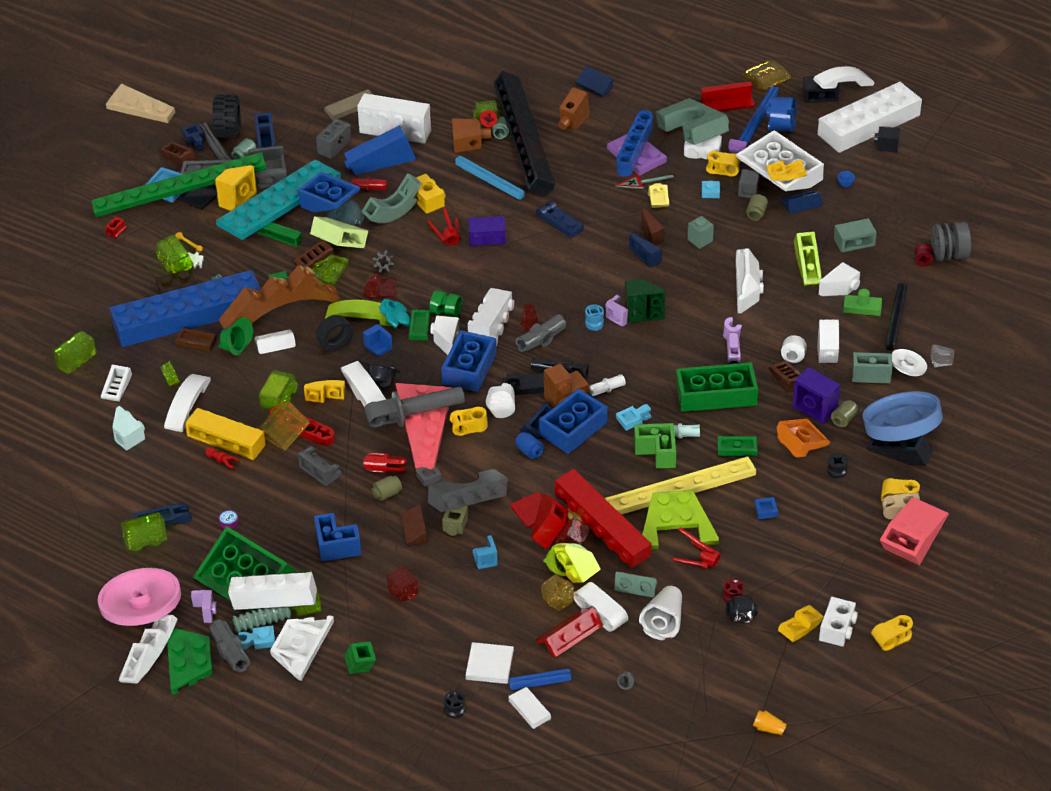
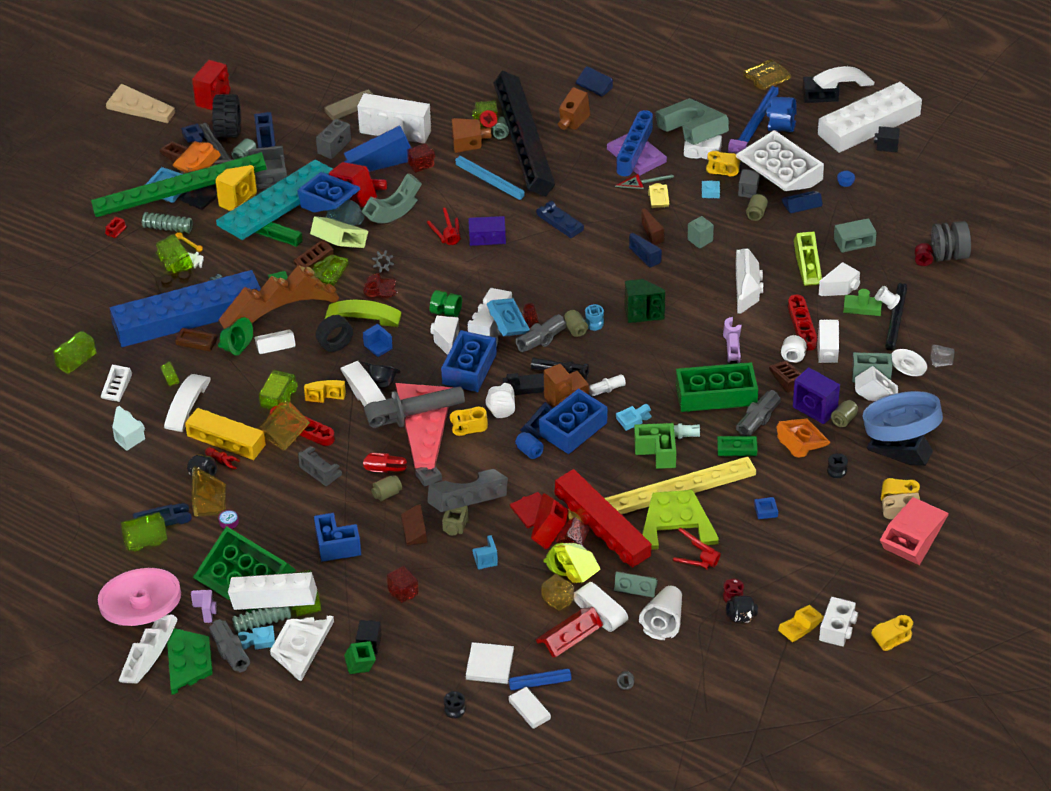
teal plate [379,299,410,328] -> none
green tile [409,310,430,340] -> none
yellow brick [414,174,446,214] -> none
lavender bracket [605,295,628,327] -> none
red panel [700,81,755,112] -> none
light orange cone [753,710,787,736] -> none
yellow slope [766,159,807,181] -> none
none -> sand green piece [142,212,193,234]
none -> orange slope [173,141,221,173]
none -> black head [187,454,217,481]
none -> clear yellow slope [191,466,226,516]
none -> red brick [192,60,230,110]
none -> red brick [329,162,377,207]
none -> black brick [356,620,382,654]
none -> clear red brick [407,143,435,173]
none -> dark azure plate [486,298,530,336]
none -> olive brick [564,310,588,337]
none -> dark grey piece [736,390,781,436]
none -> red beam [788,295,817,351]
none -> white slope [855,366,898,401]
none -> white bush [875,286,900,310]

